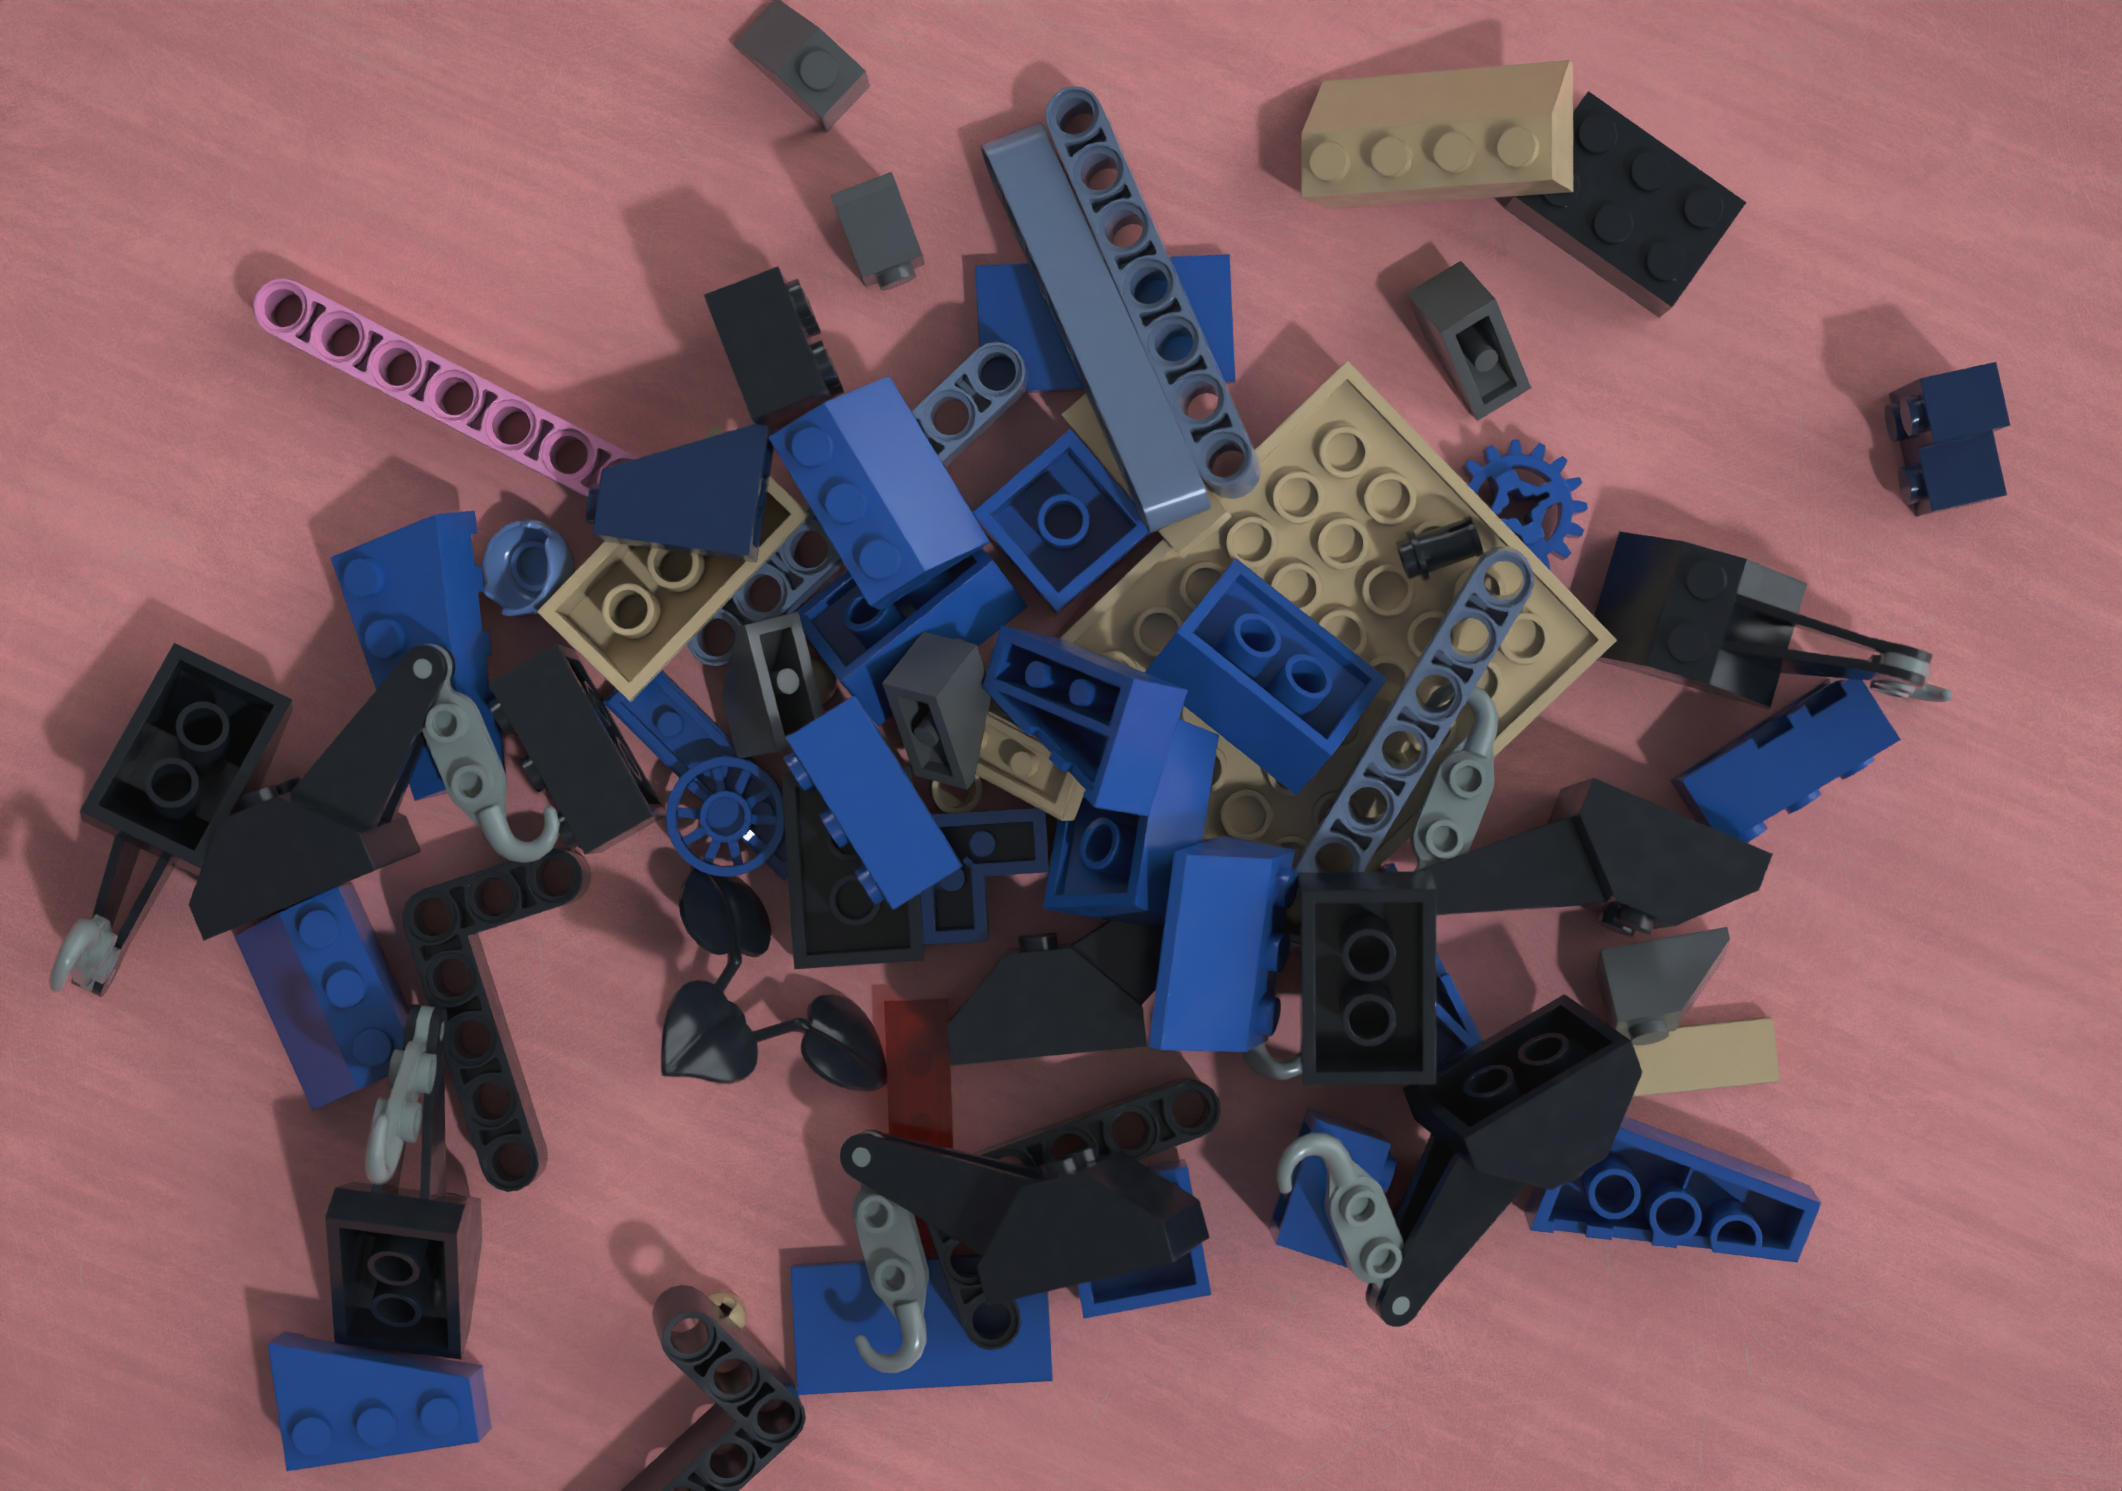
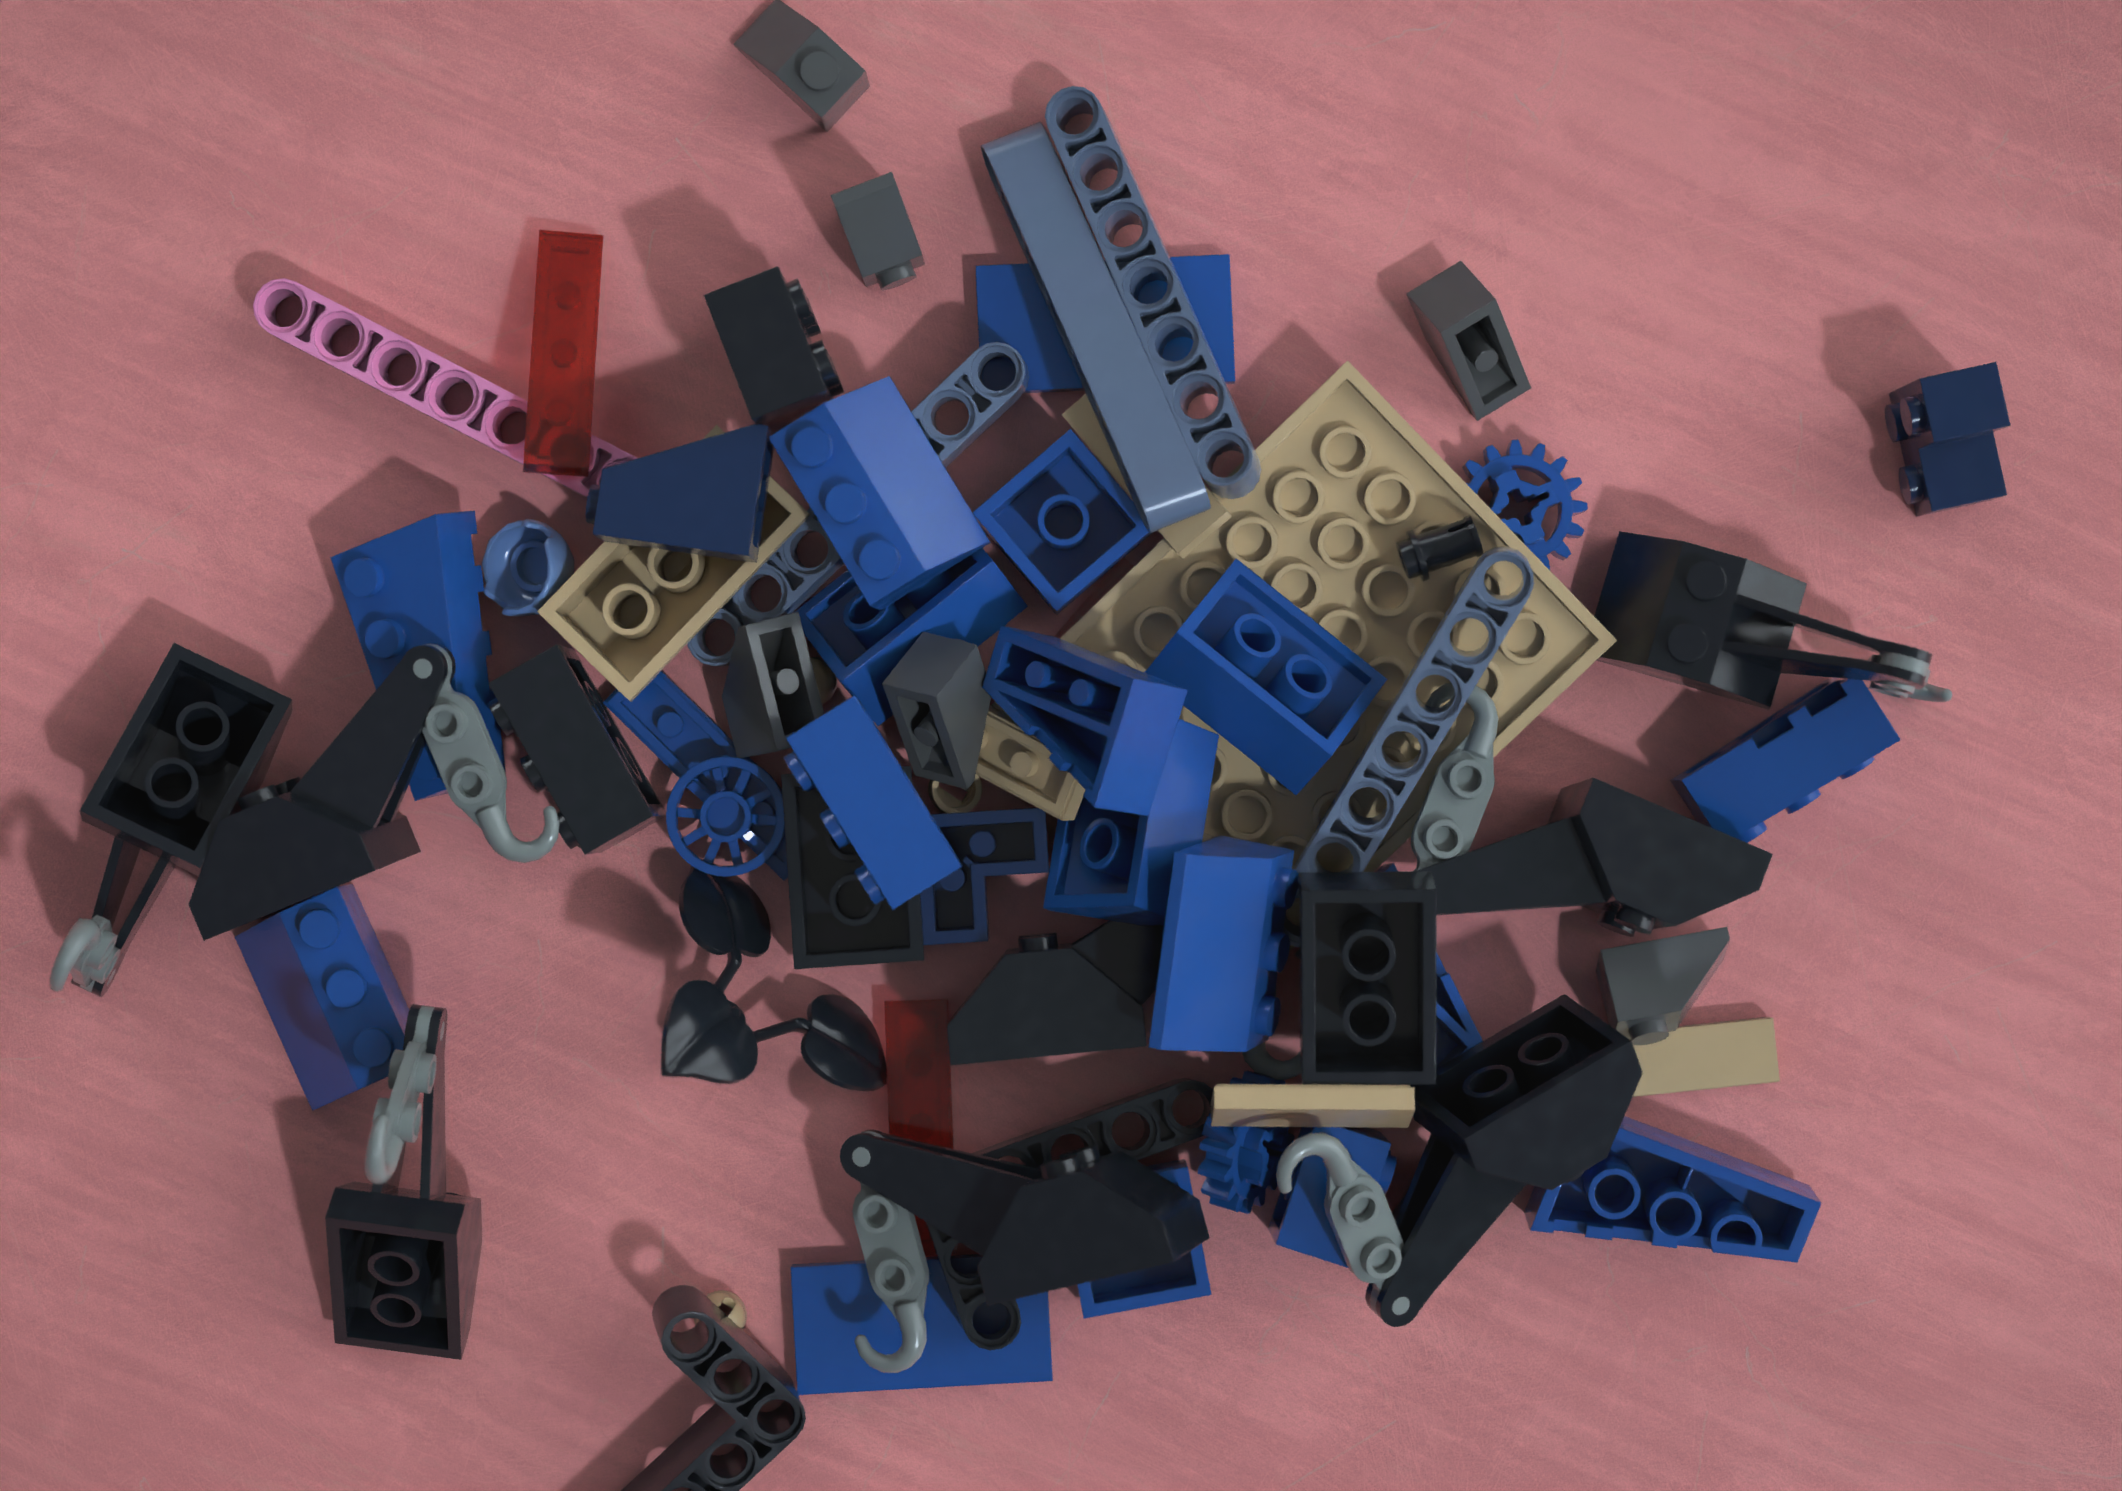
blue wedge [268,1331,492,1471] -> none
black beam [402,848,591,1192] -> none
tan slope [1301,60,1573,209] -> none
black brick [1504,91,1747,318] -> none
none -> clear red tile [523,230,603,477]
none -> blue gear [1198,1070,1294,1214]
none -> tan tile [1211,1084,1415,1128]

